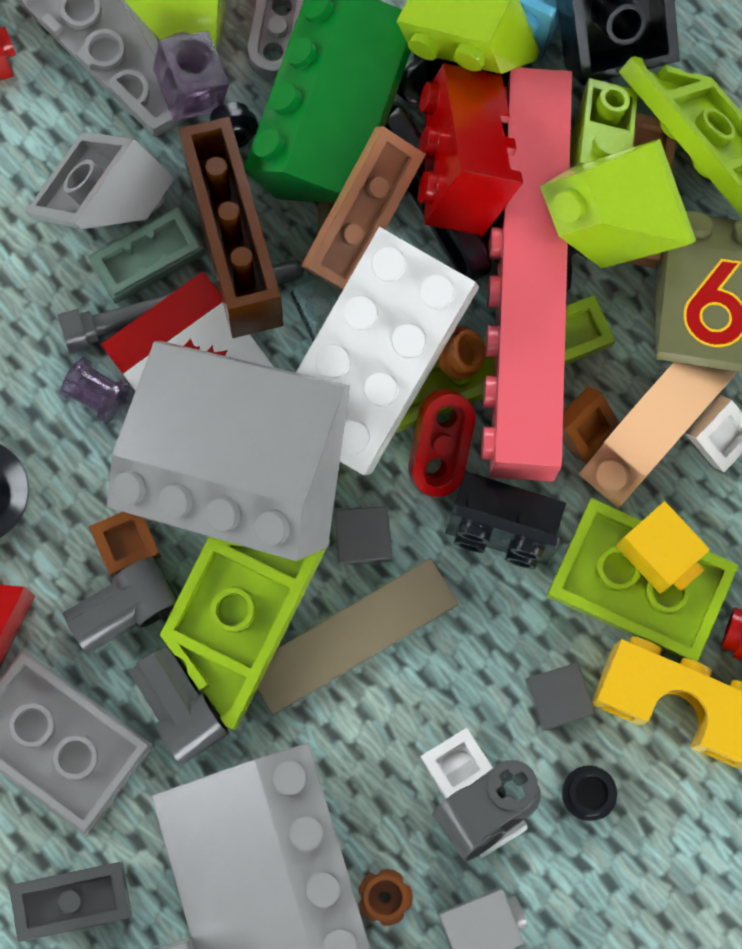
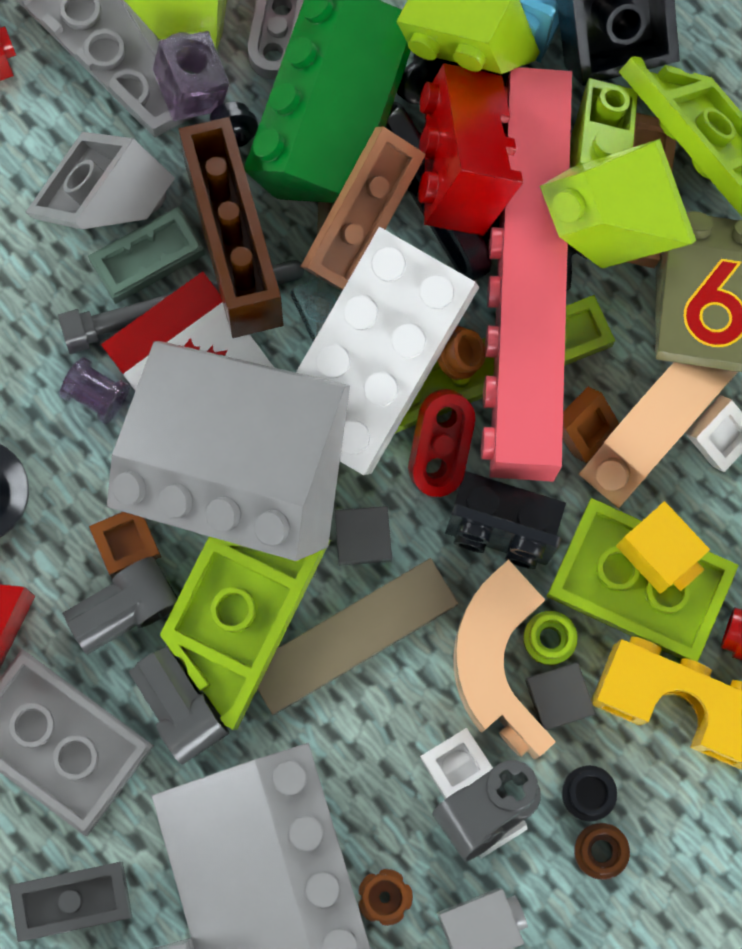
none -> light nougat arch [453,559,556,759]
none -> lime plate [523,611,578,665]
none -> reddish brown plate [574,823,630,880]

